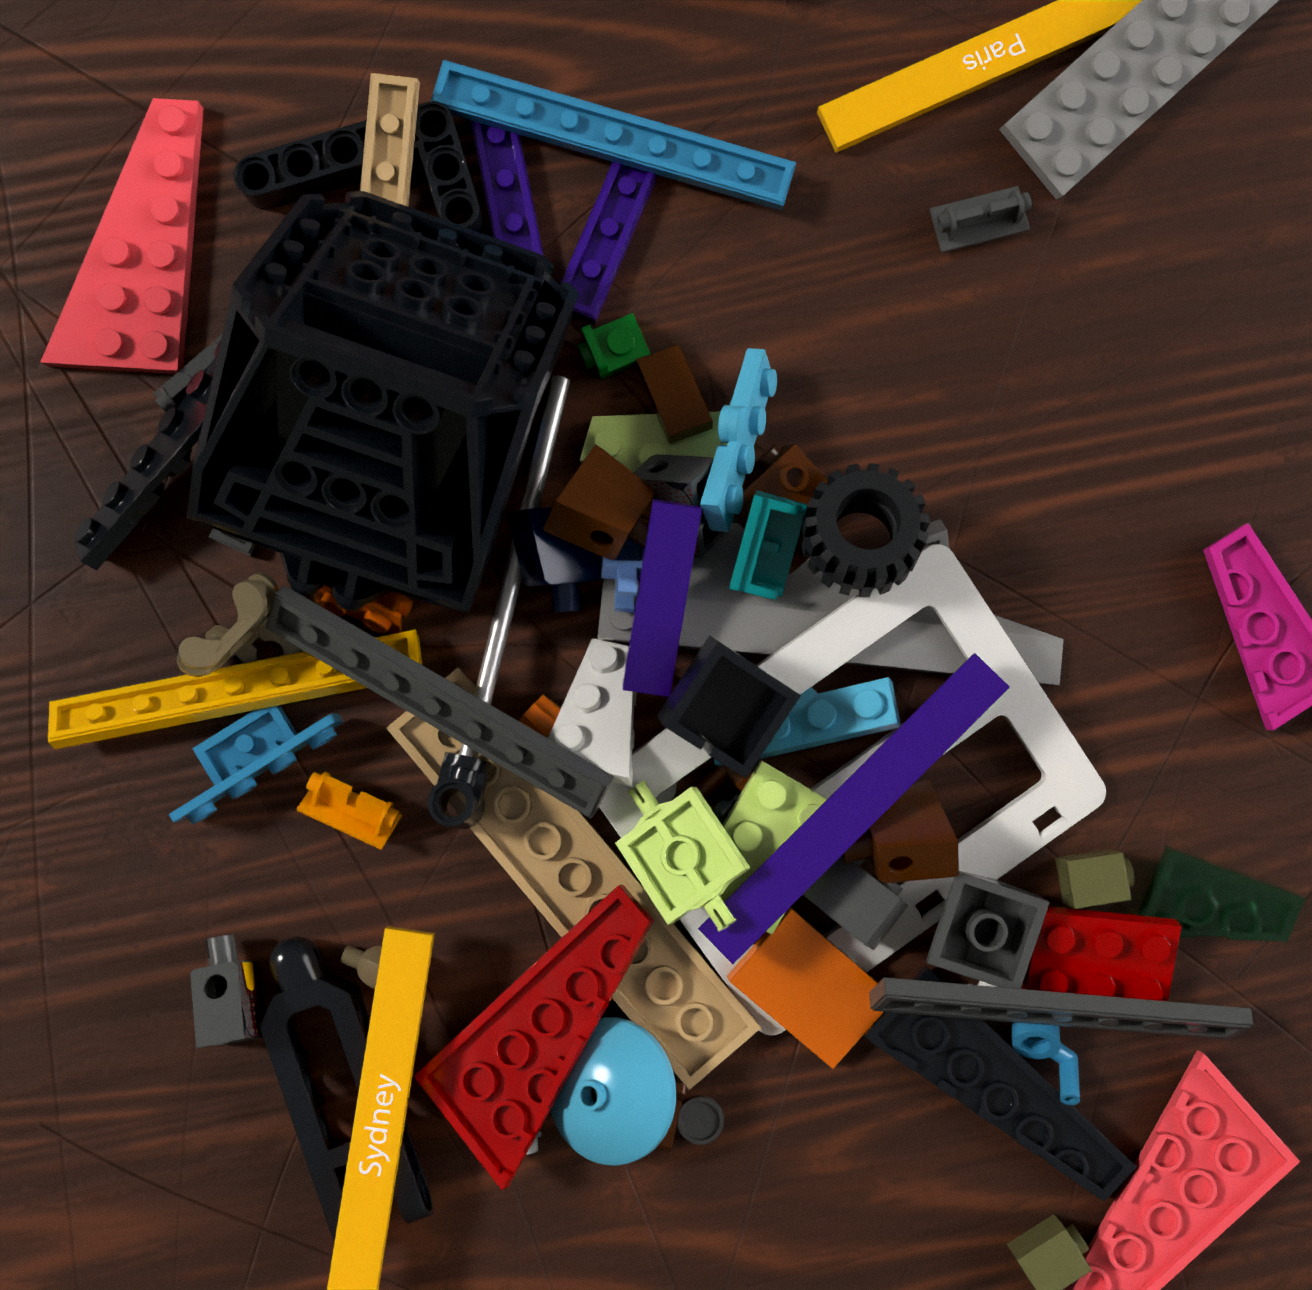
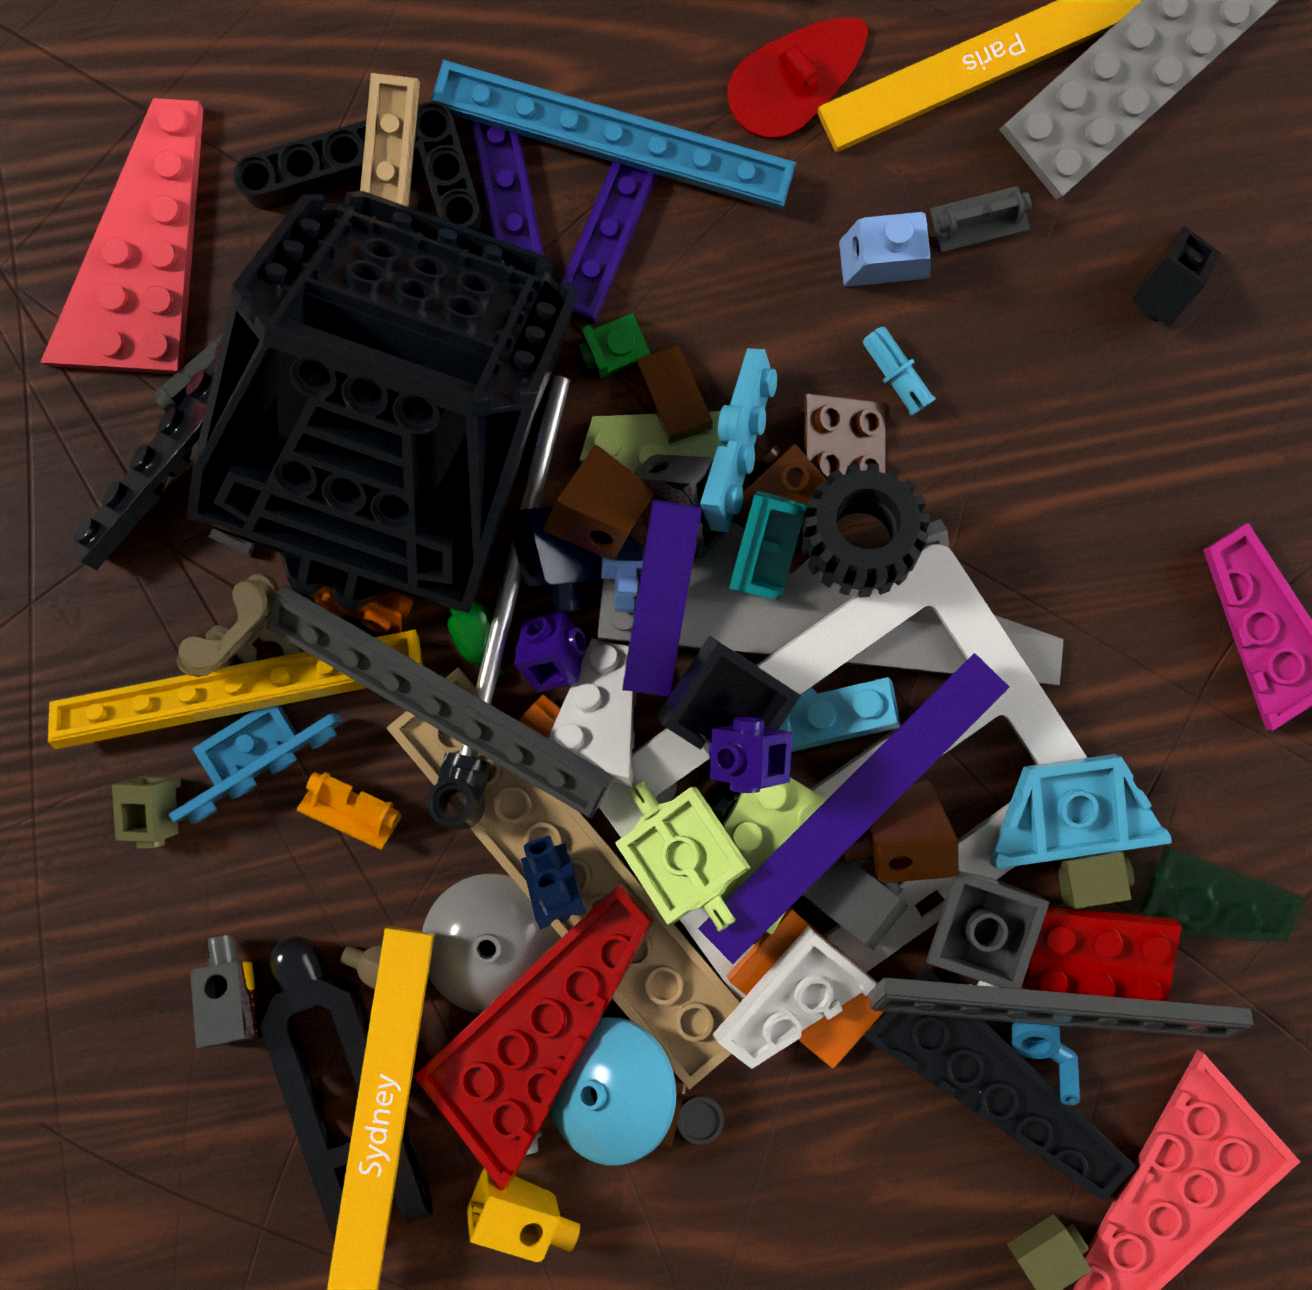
none -> olive brick [112,776,181,848]
none -> light grey dish [422,873,561,1014]
none -> green plant [447,599,504,677]
none -> yellow torso [467,1168,580,1263]
none -> dark purple brick [514,611,587,692]
none -> dark blue hips [521,835,586,929]
none -> dark purple brick [709,717,793,793]
none -> white wing [713,926,877,1069]
none -> red shield [727,18,868,140]
none -> hinge [801,394,885,480]
none -> light blue torso [839,212,931,287]
none -> medium azure axle [863,326,936,416]
none -> medium azure wing [990,754,1172,869]
none -> black slope [1132,226,1221,327]

